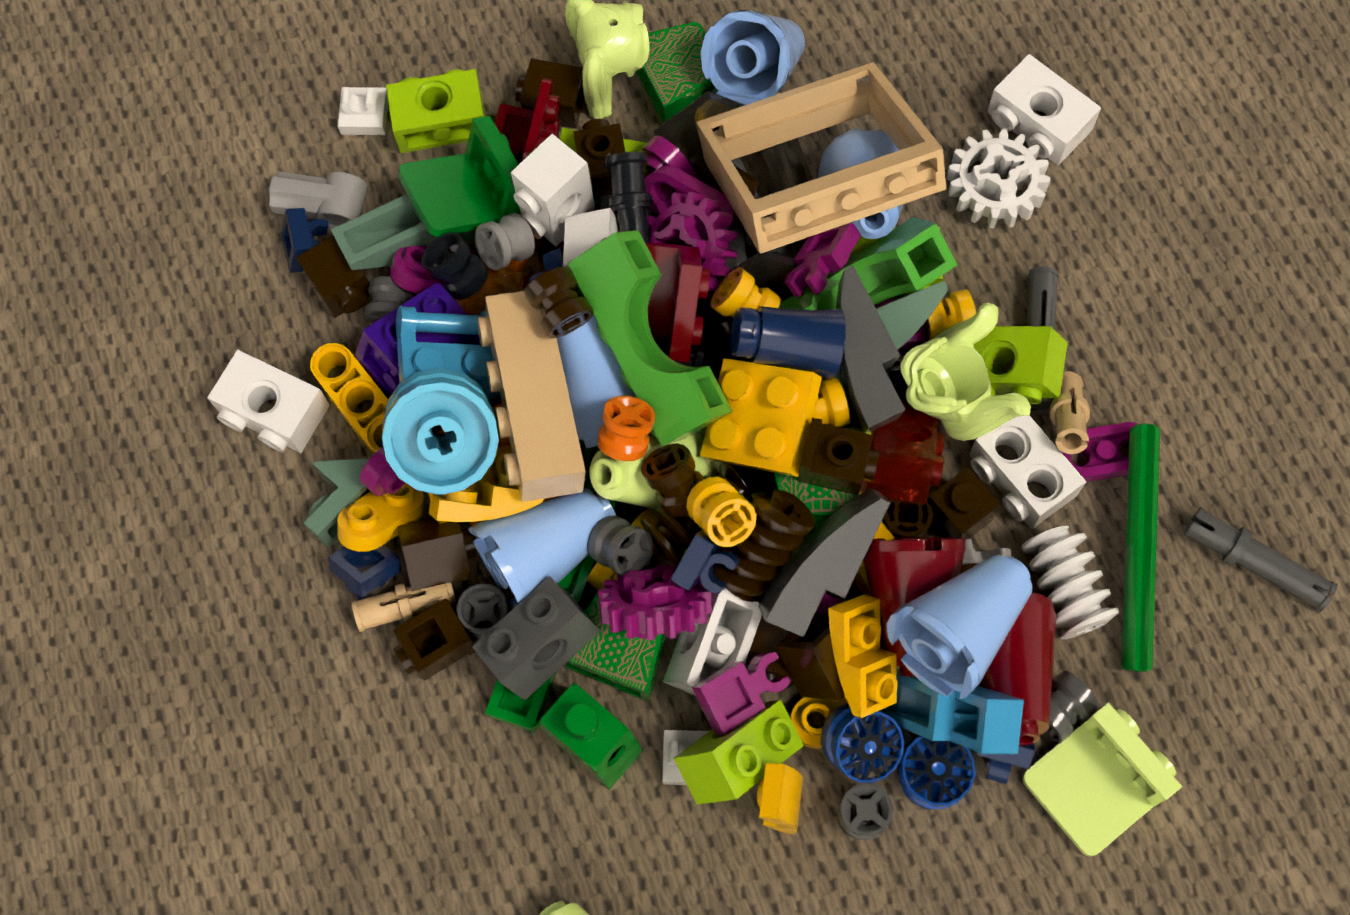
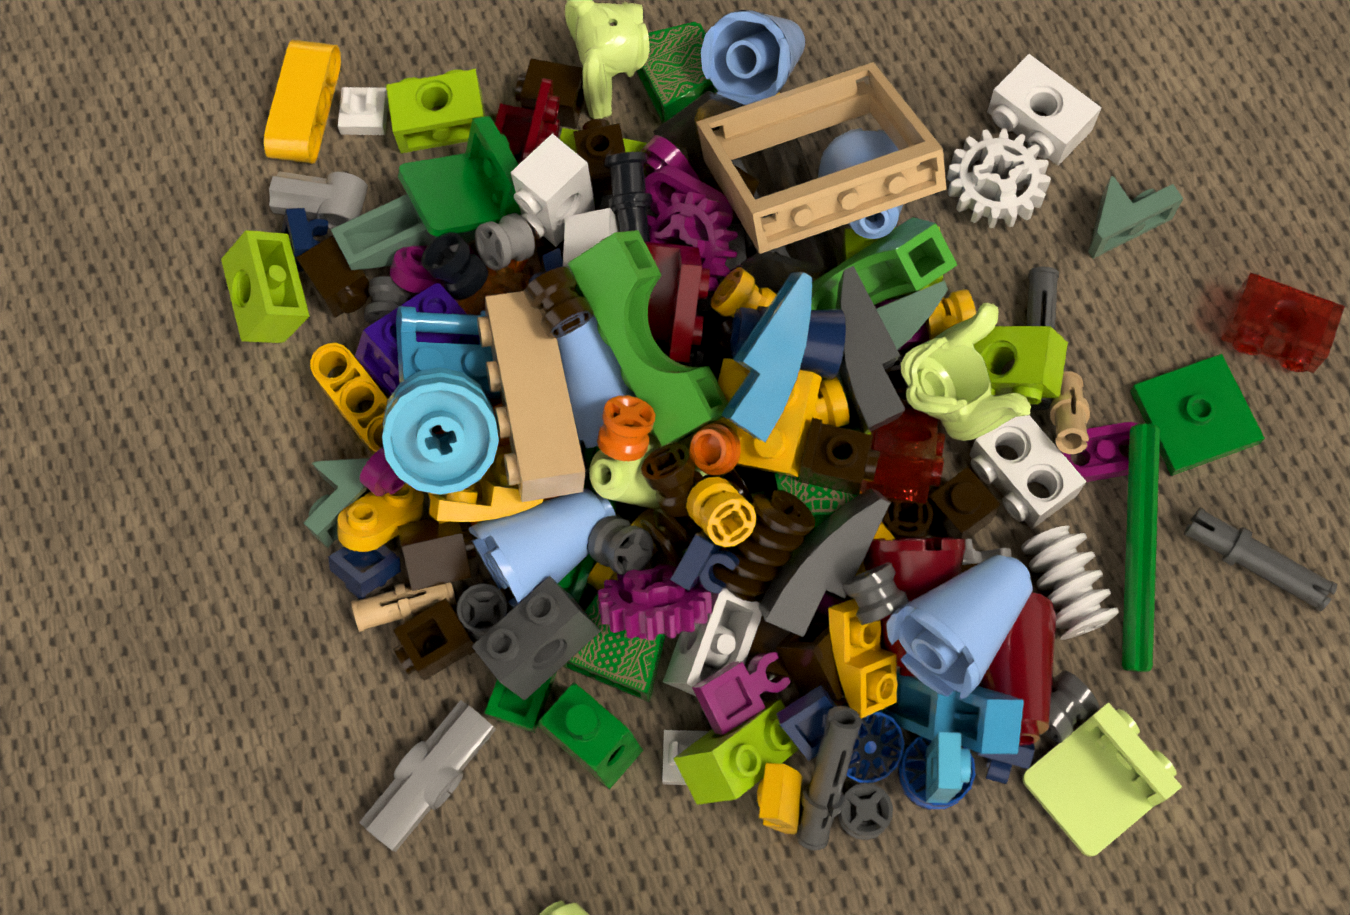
white brick [207,350,330,453] -> none
magenta plate [785,222,861,297] -> none
none -> lime brick [221,230,310,343]
none -> yellow beam [264,40,341,164]
none -> light grey piece [359,700,496,852]
none -> orange plate [690,423,741,475]
none -> dark azure slope [721,272,812,442]
none -> dark blue tile [777,685,837,761]
none -> dark grey pin [795,706,862,850]
none -> dark grey wheel [842,563,909,625]
none -> medium azure plate [926,732,971,804]
none -> sand green slope [1088,176,1183,259]
none -> green plate [1130,354,1265,476]
none -> clear red brick [1220,272,1345,373]

